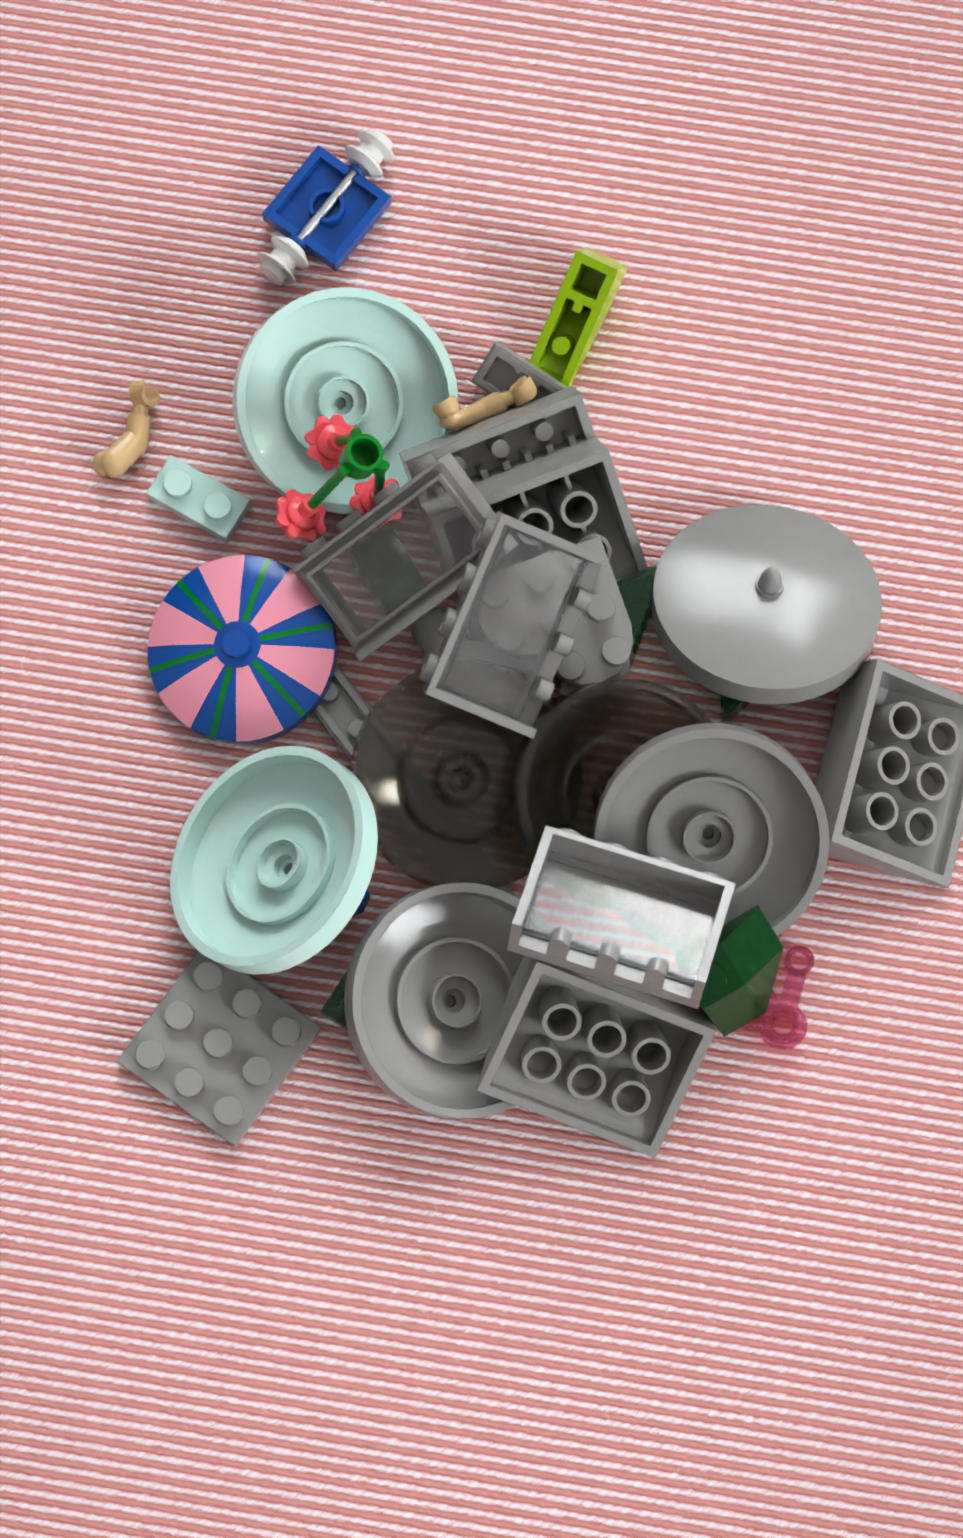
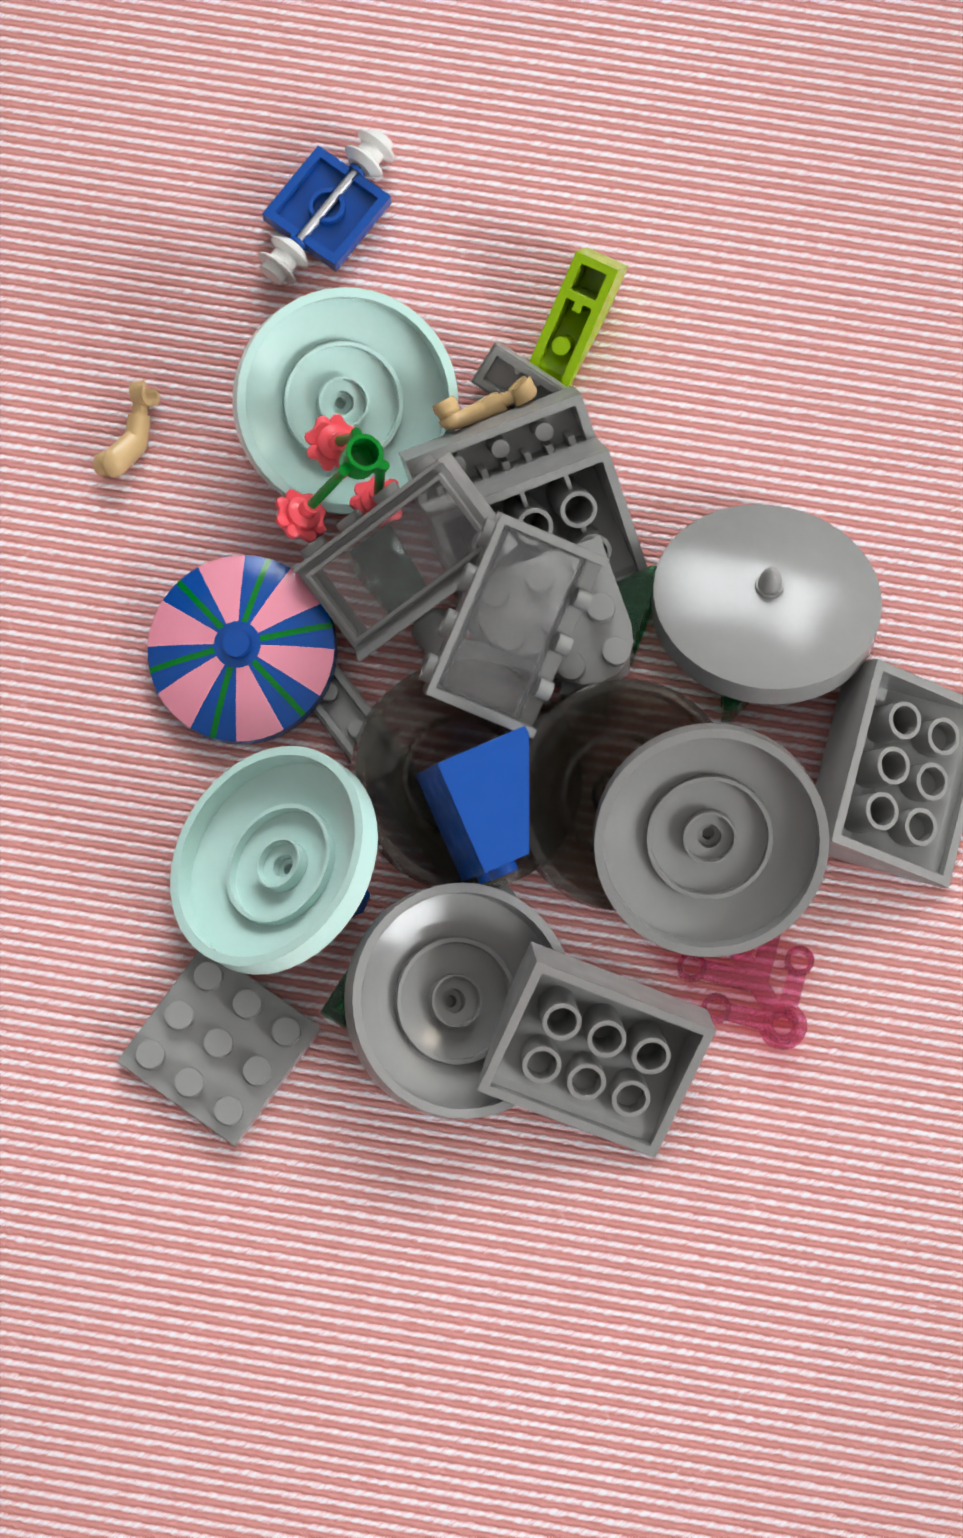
light aqua plate [146,455,252,544] -> none
window [507,825,736,1009] -> none
dark green slope [674,905,784,1037] -> none
none -> blue slope [416,726,529,884]

